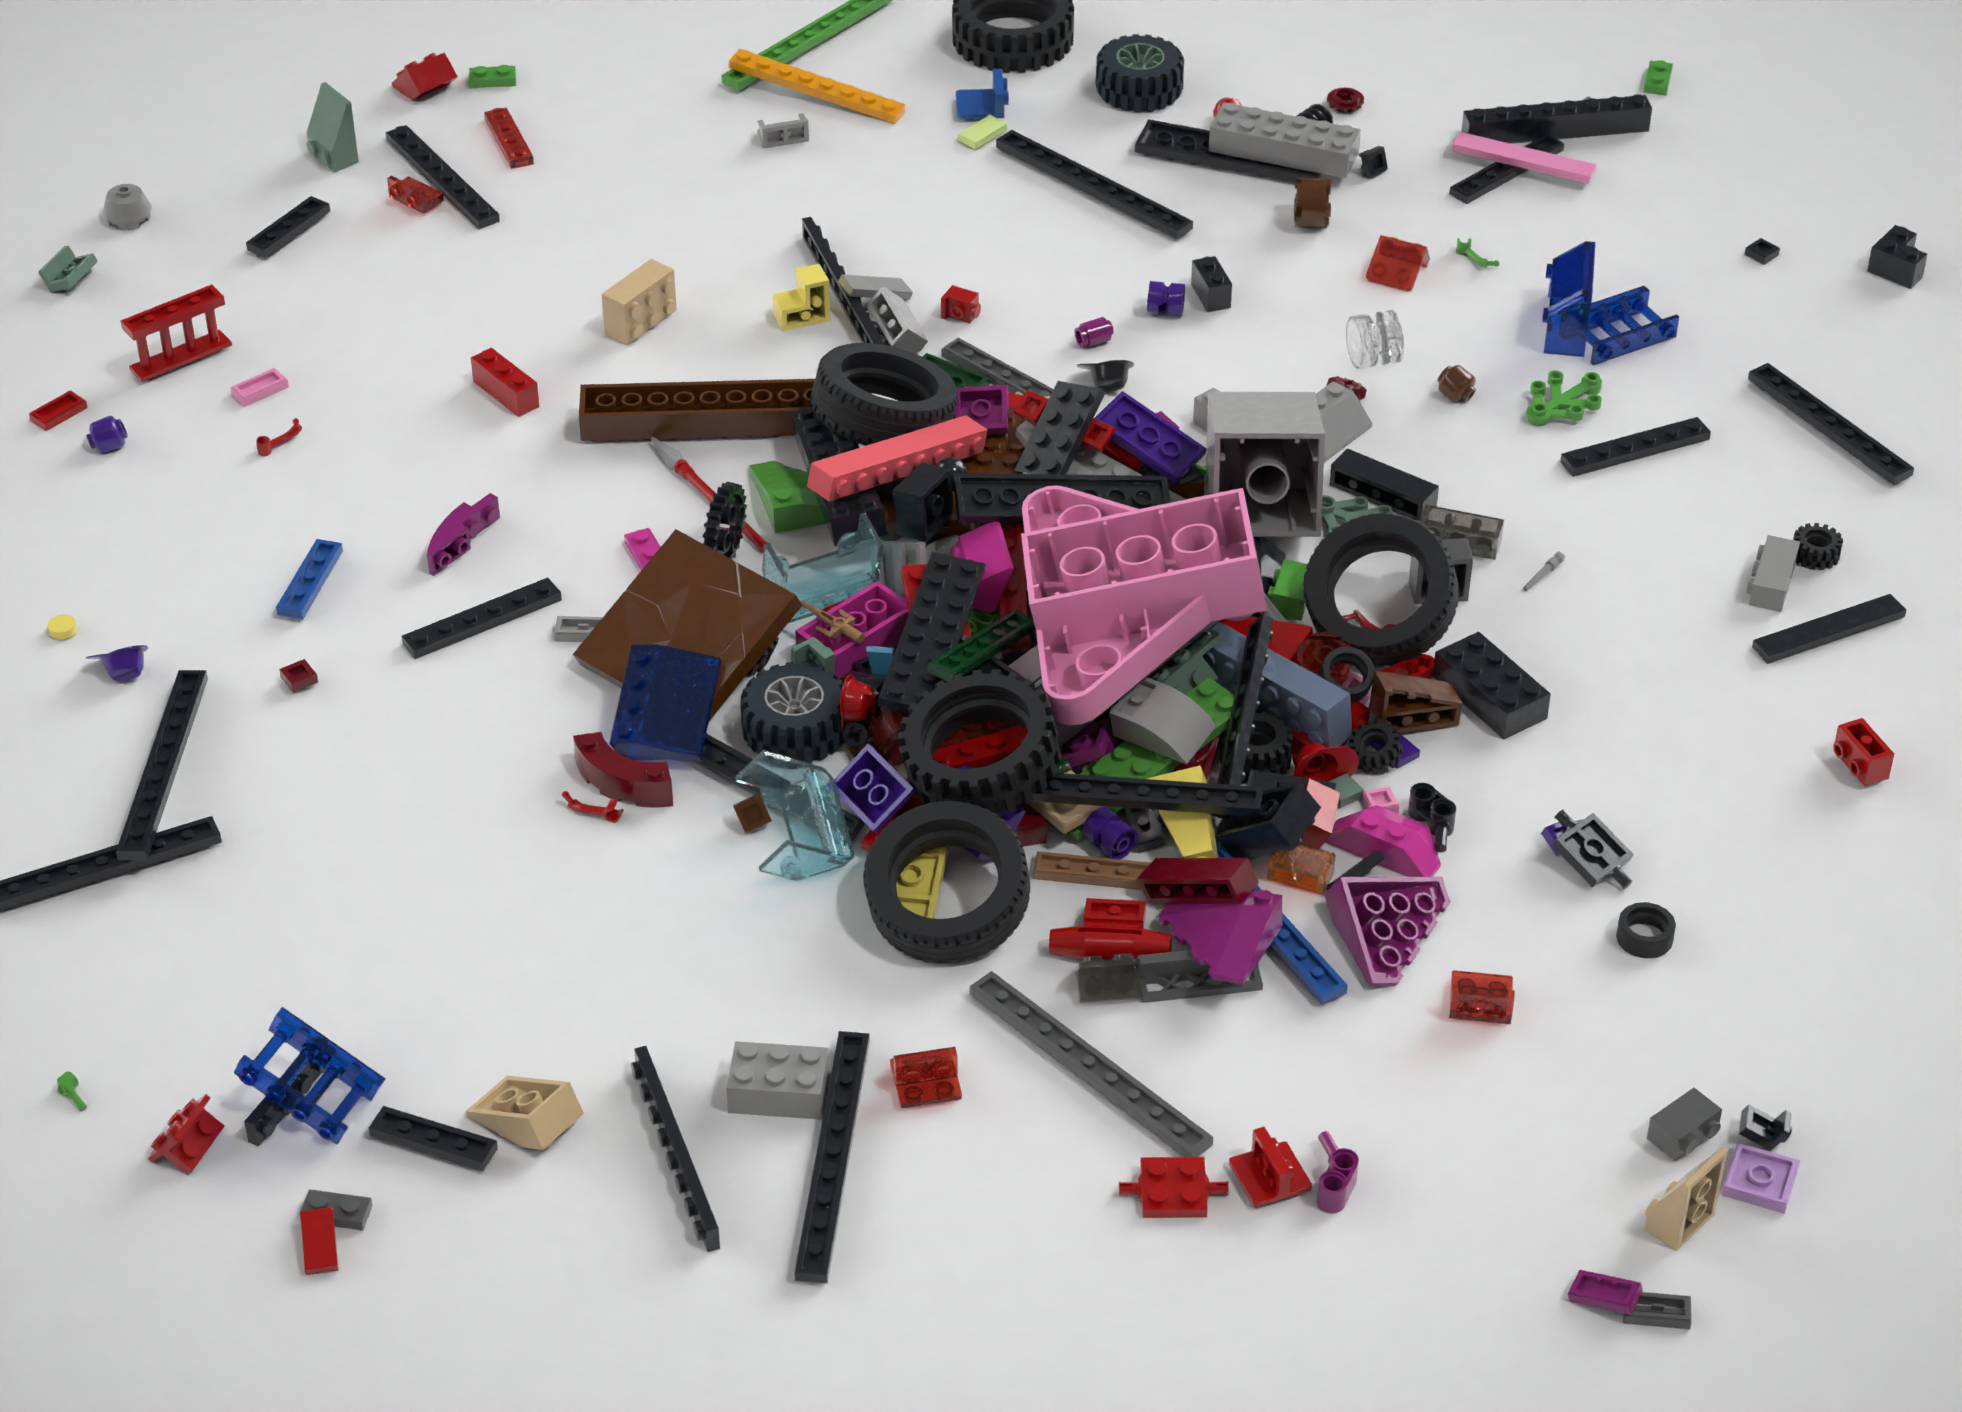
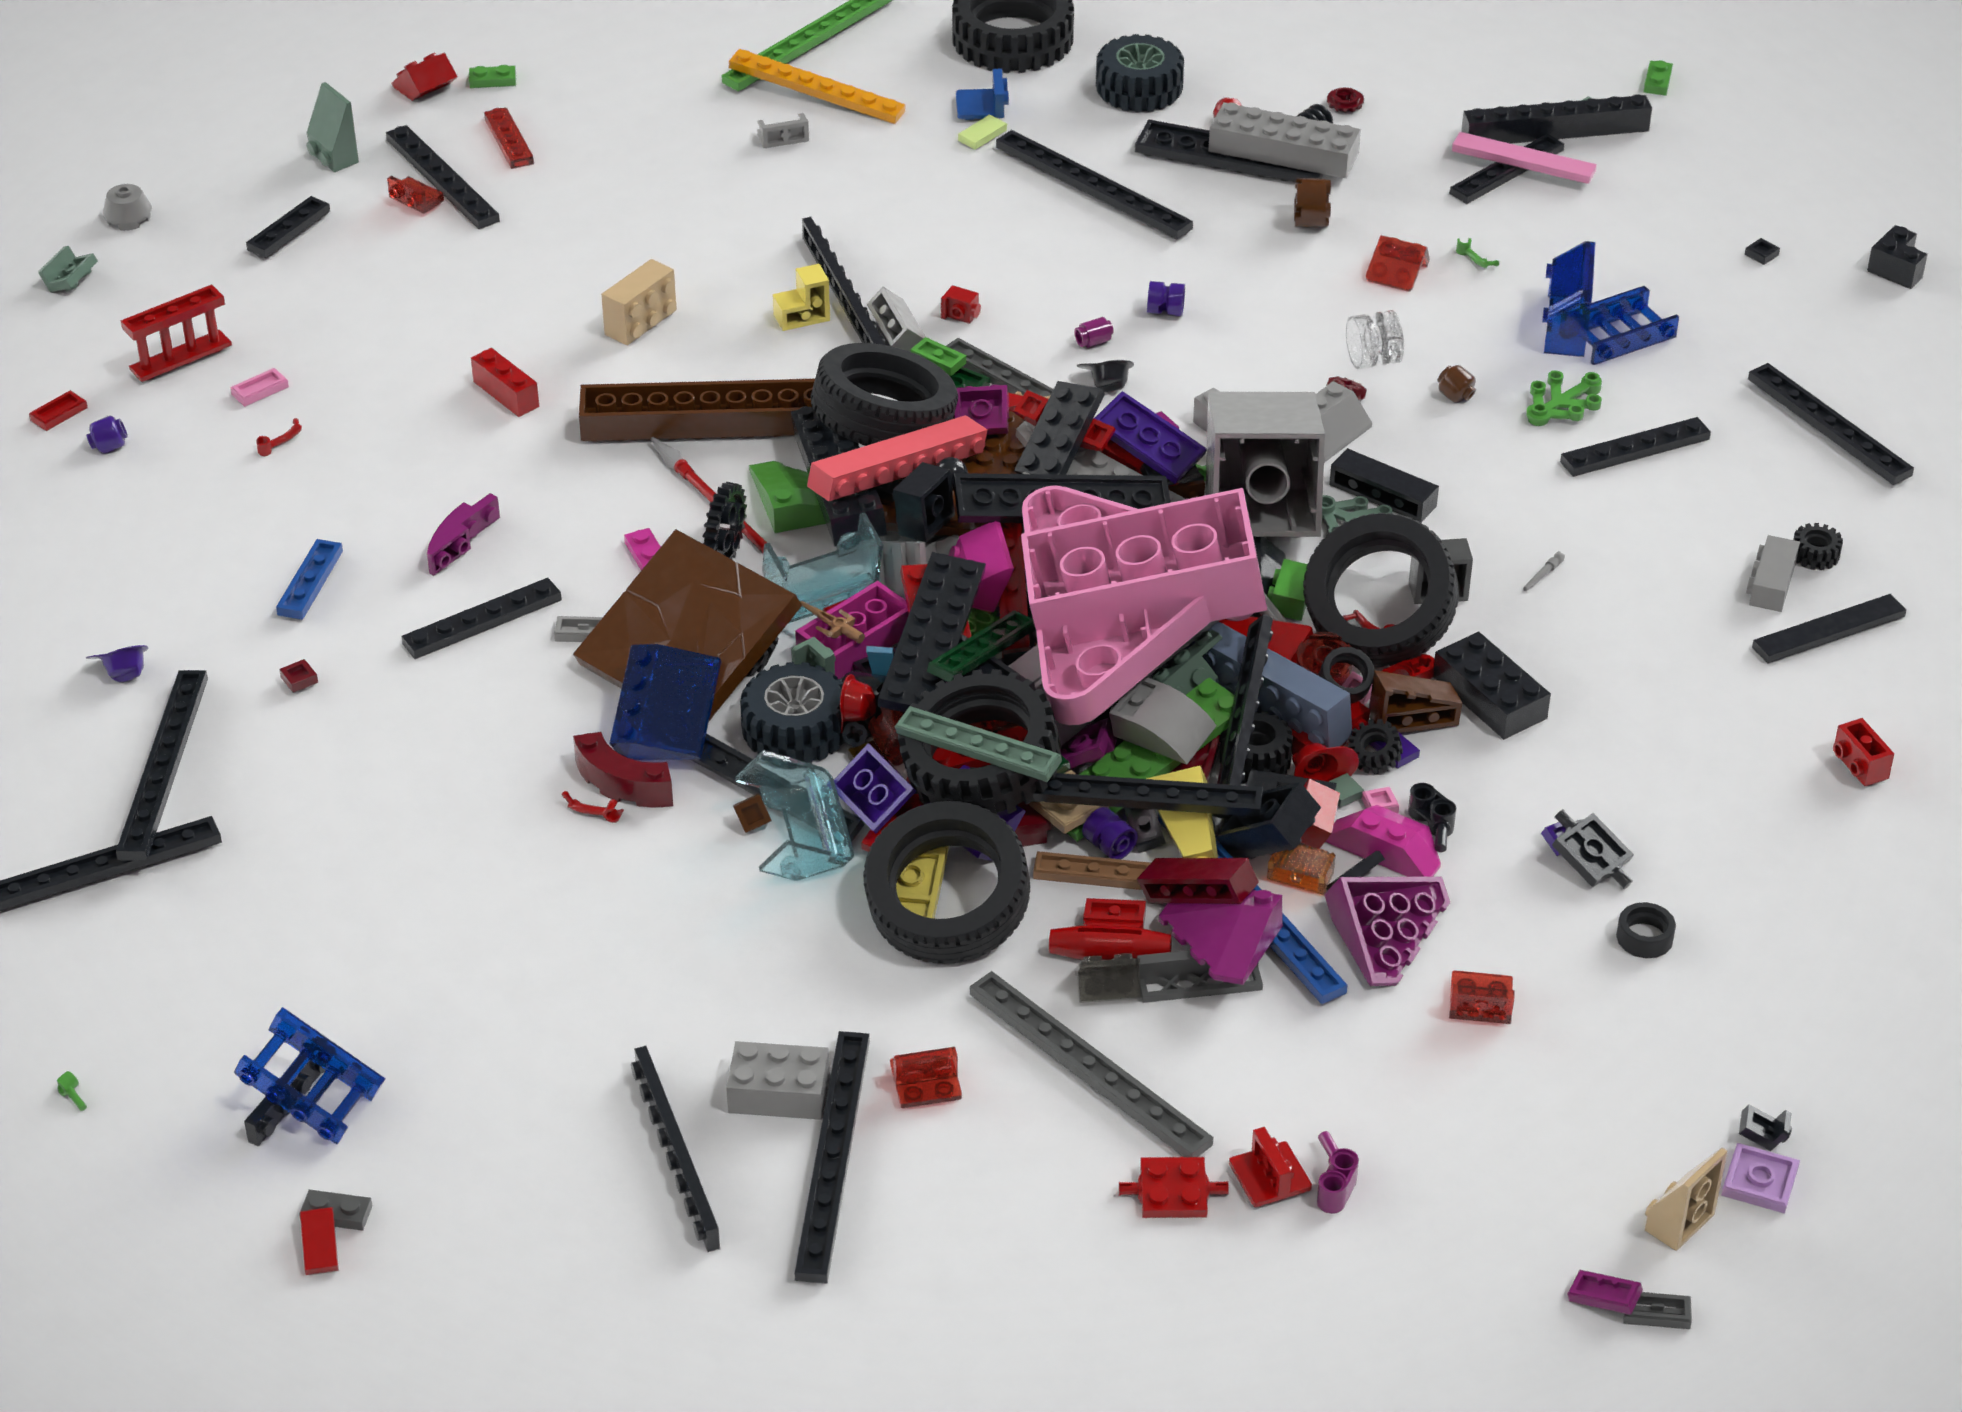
light yellow tile [48,614,77,640] -> none
red bracket [148,1094,225,1175] -> none
black plate [368,1106,498,1171] -> none
tan slope [465,1076,584,1150] -> none
light grey tile [838,275,913,300] -> none
black brick [1191,256,1232,312] -> none
black tile [1359,146,1388,177] -> none
clear smoke brick [1419,504,1504,560] -> none
dark grey brick [1647,1087,1722,1161] -> none
none -> sand green tile [895,706,1062,782]
none -> bright green plate [910,337,966,376]

